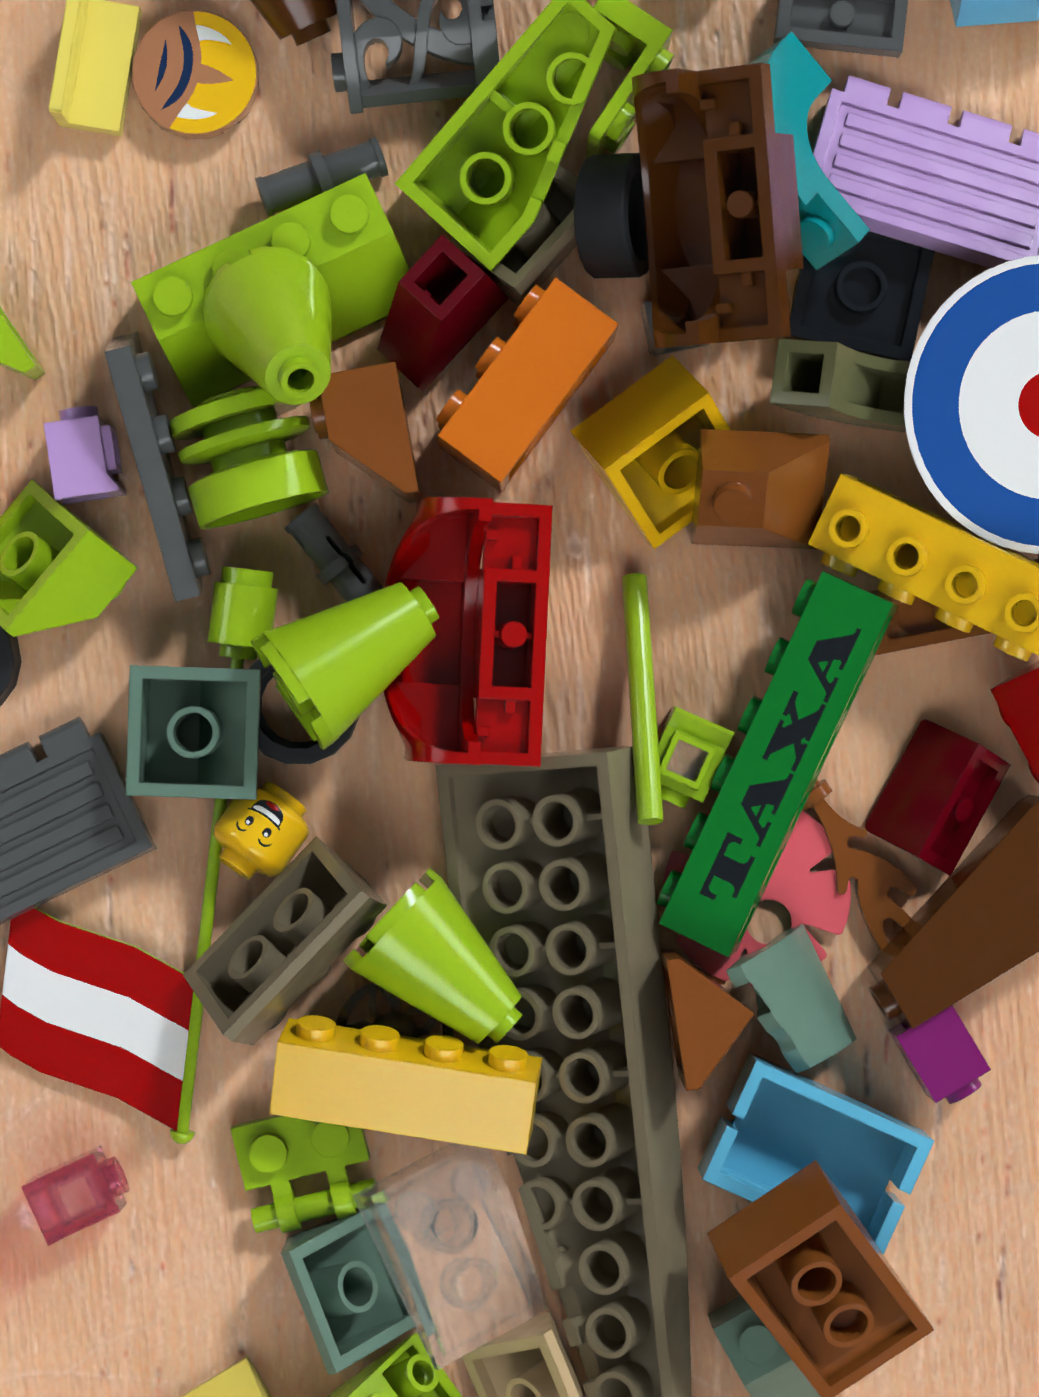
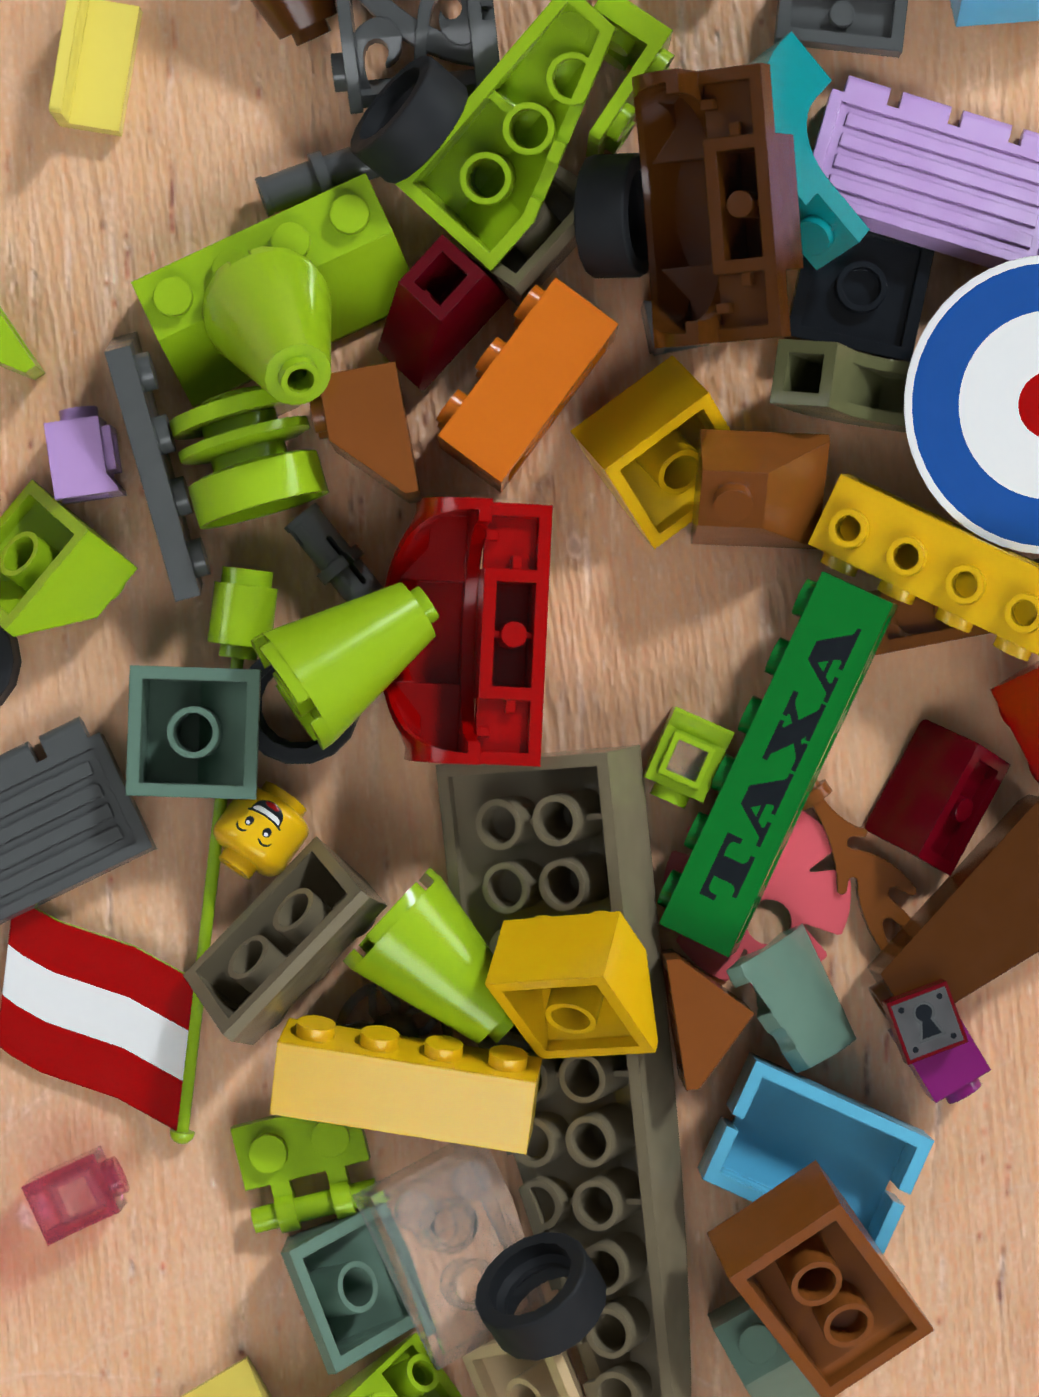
tile [132,10,259,139] -> none
lime bar [622,573,664,825] -> none
none -> black tyre [350,56,468,184]
none -> black tyre [475,1232,607,1361]
none -> yellow slope [485,911,658,1059]
none -> tile [882,978,969,1065]

